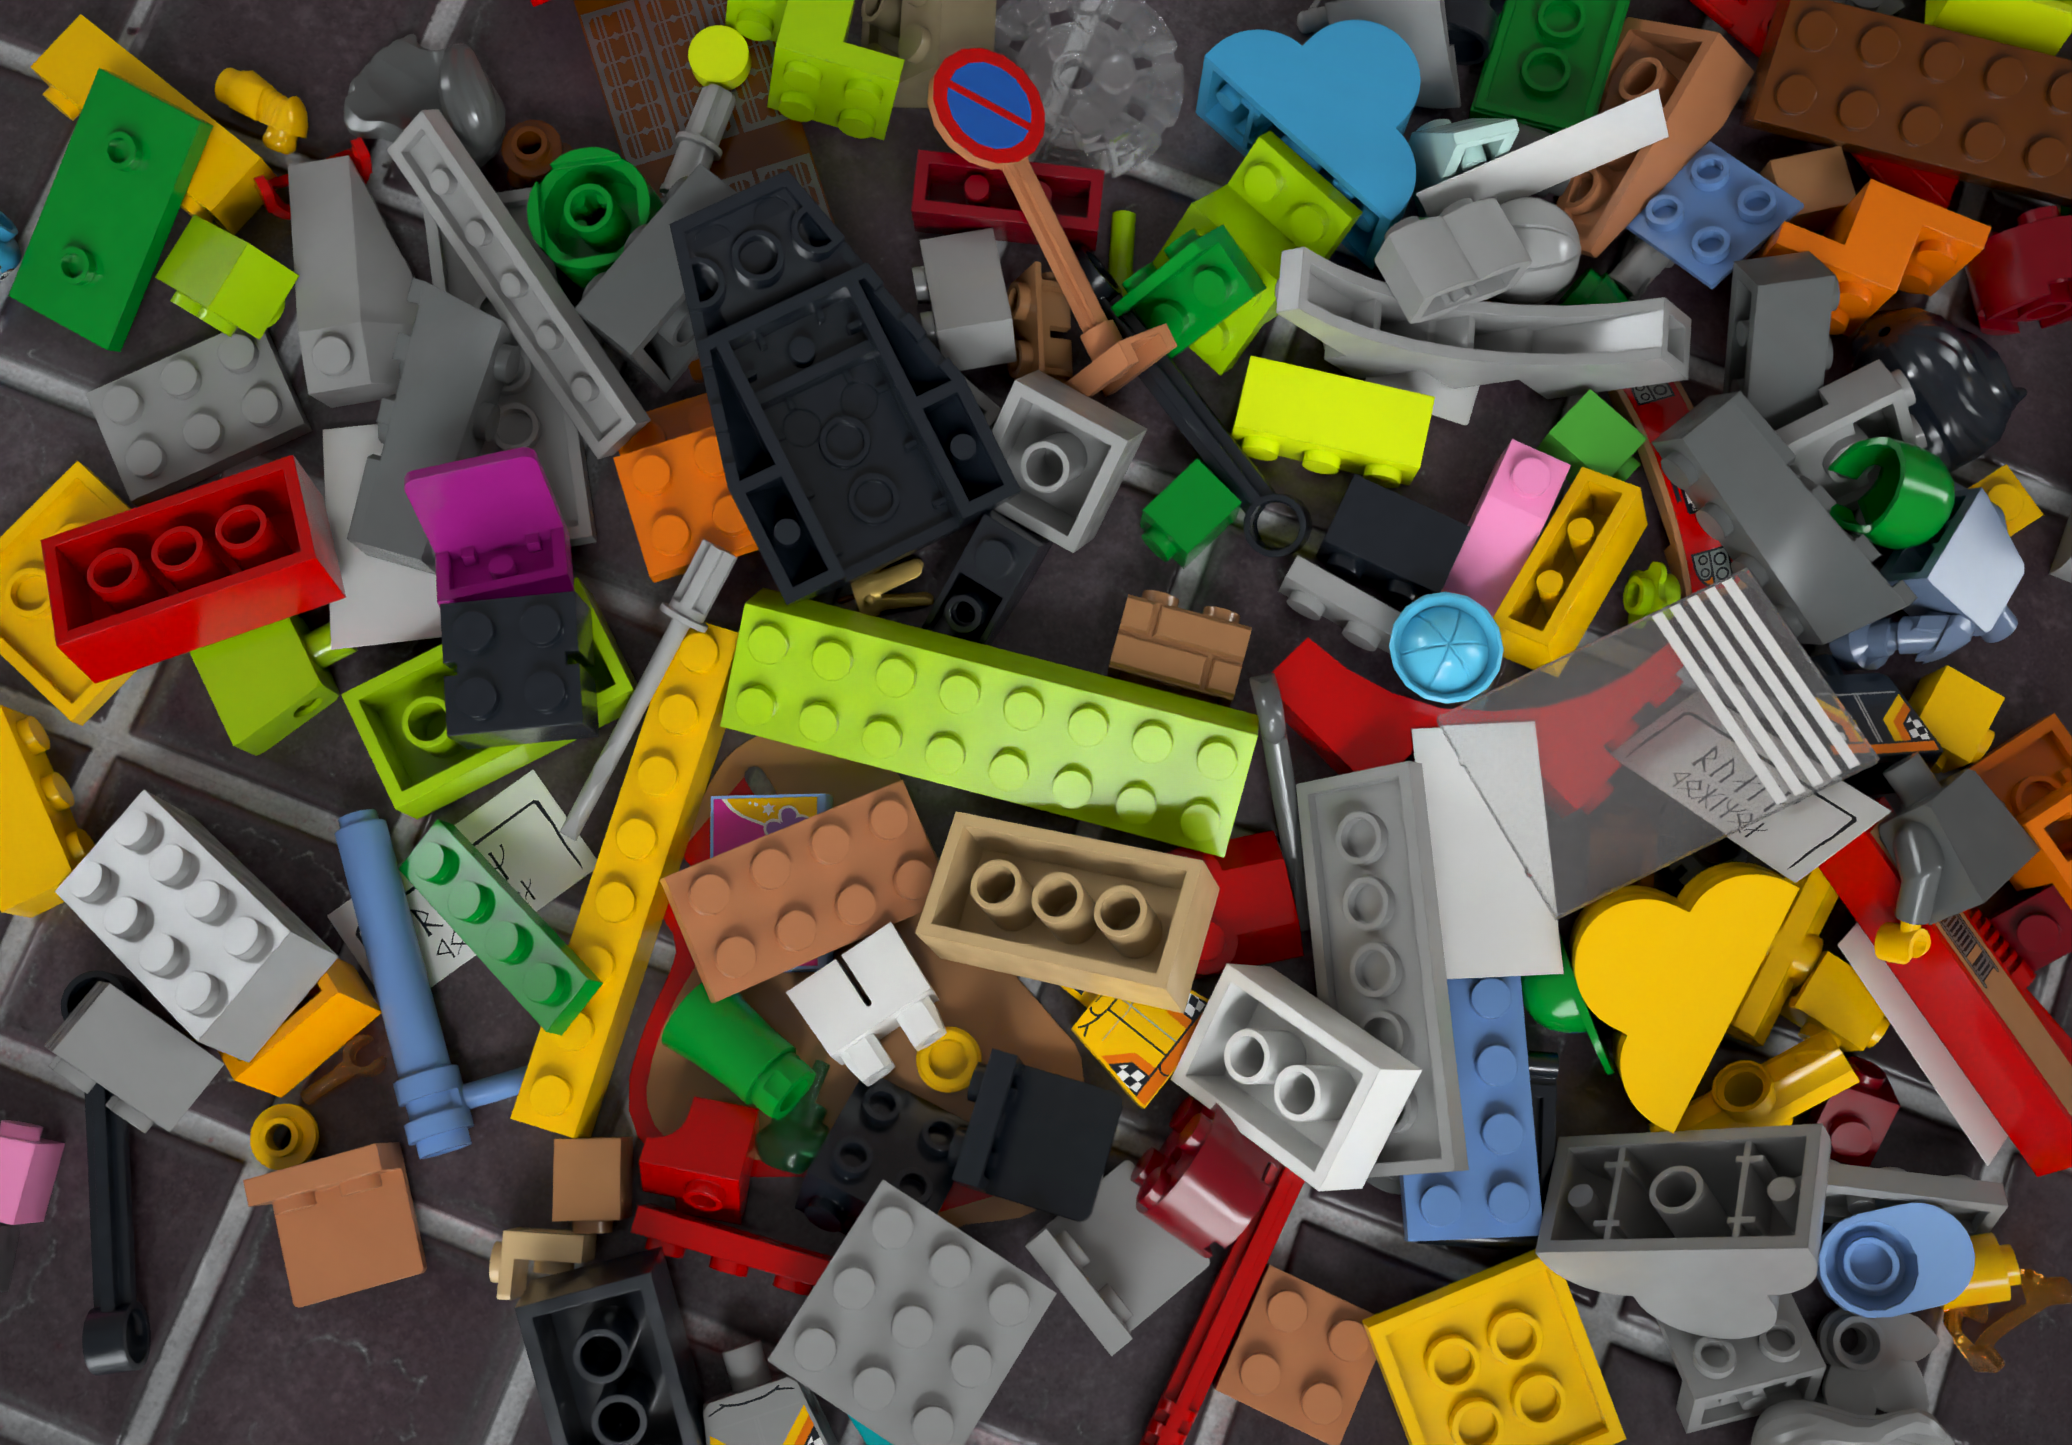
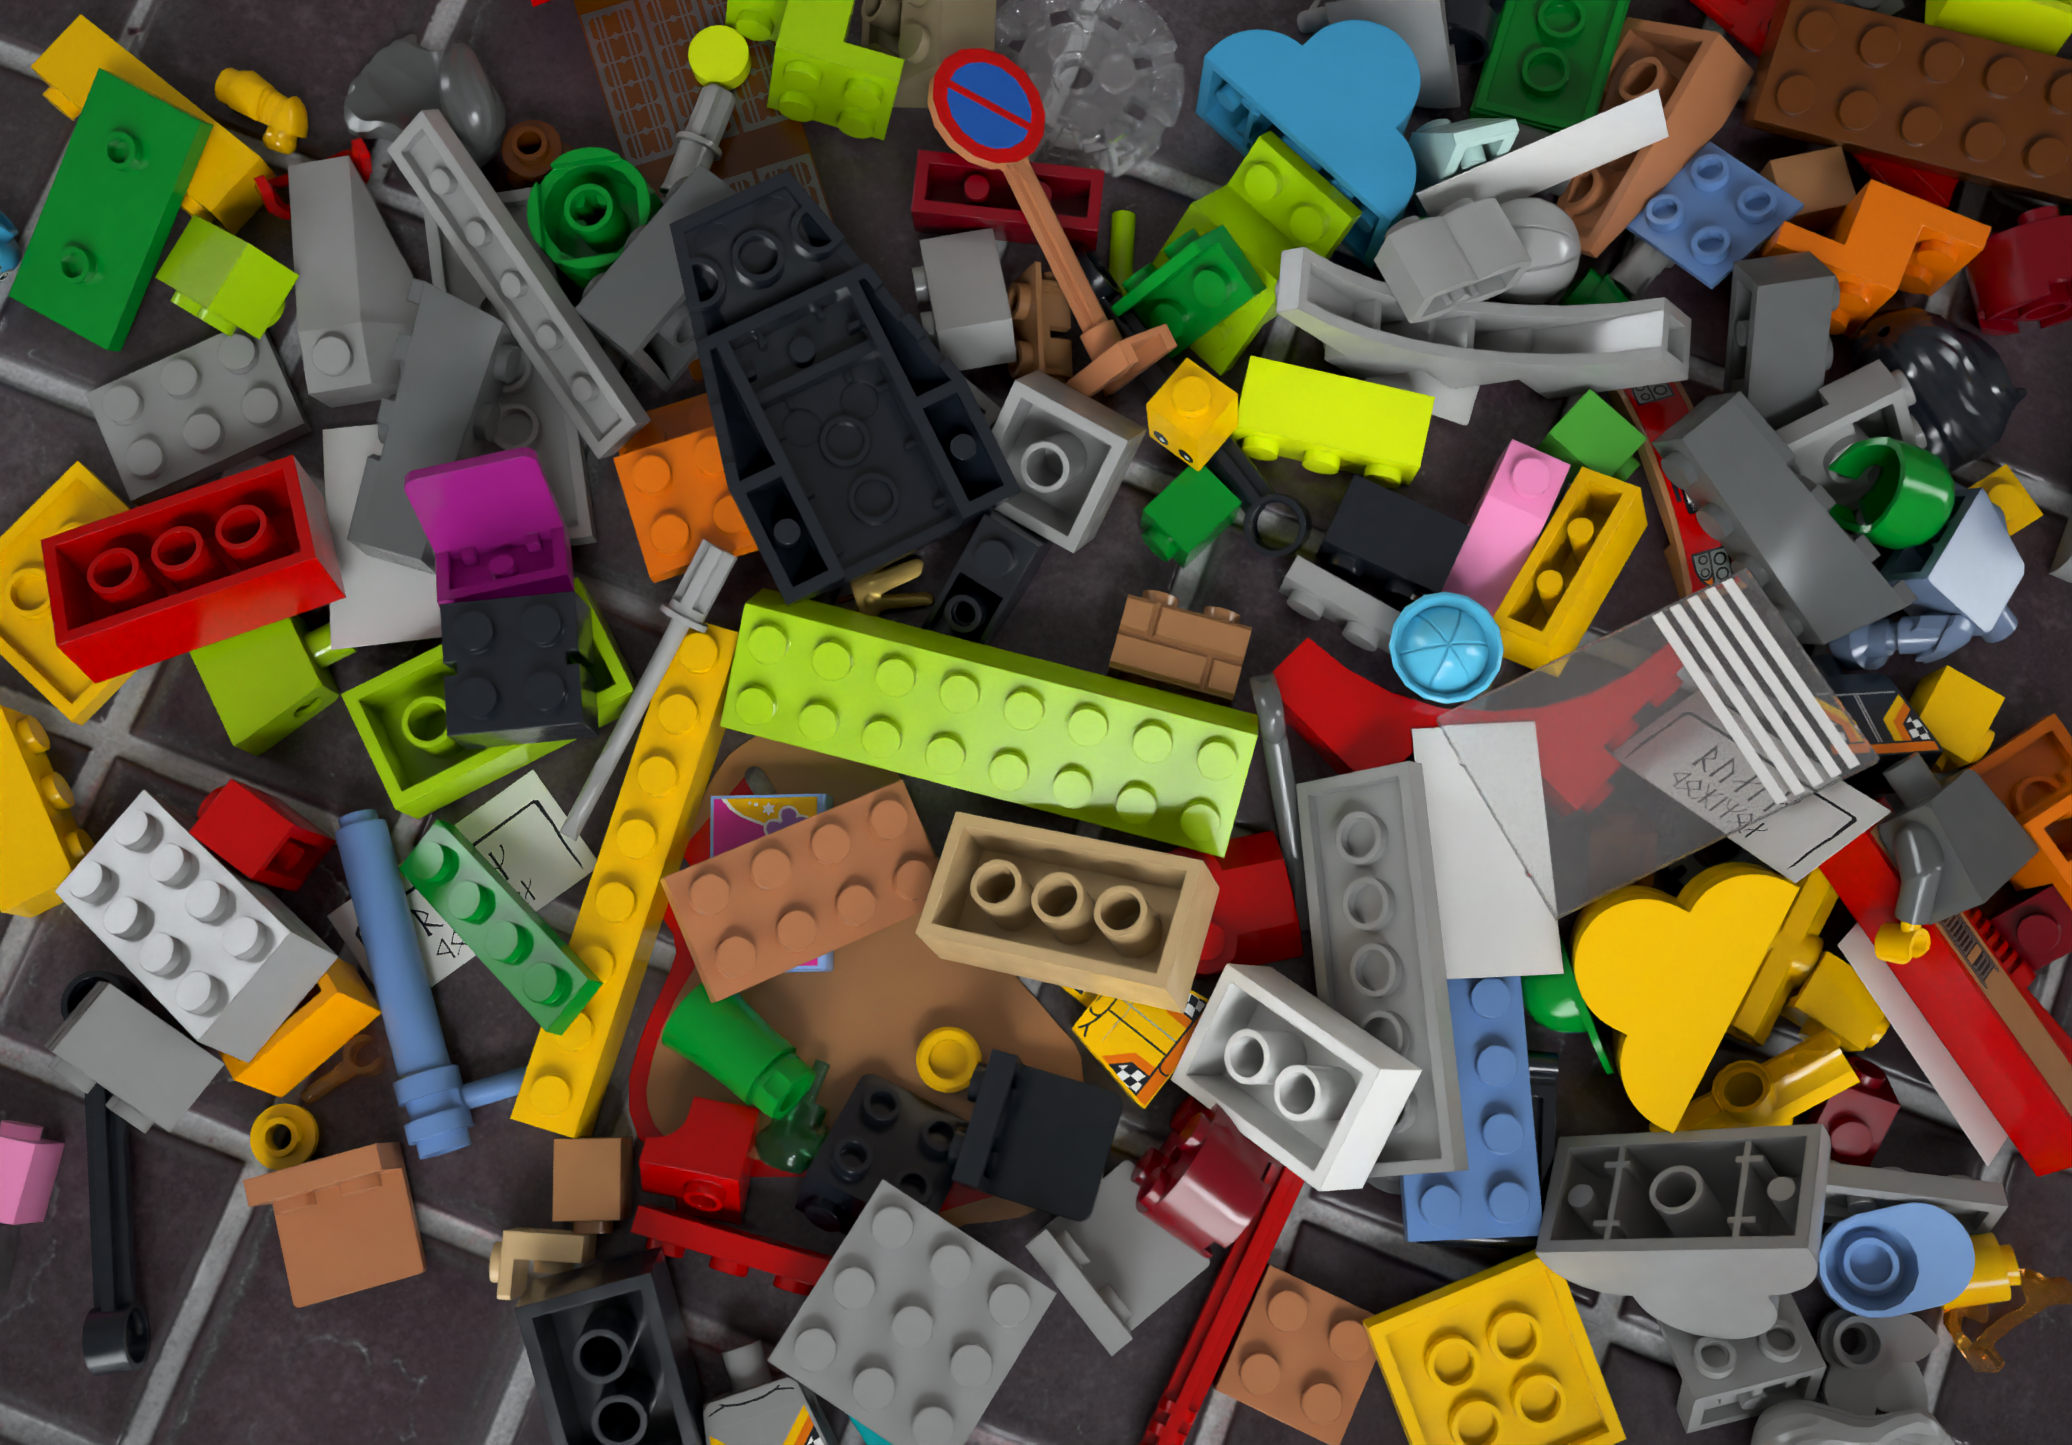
white hips [786,922,947,1086] -> none
lime plate [1623,562,1681,631] -> none
none -> red brick [188,779,336,892]
none -> yellow brick [1146,358,1238,472]

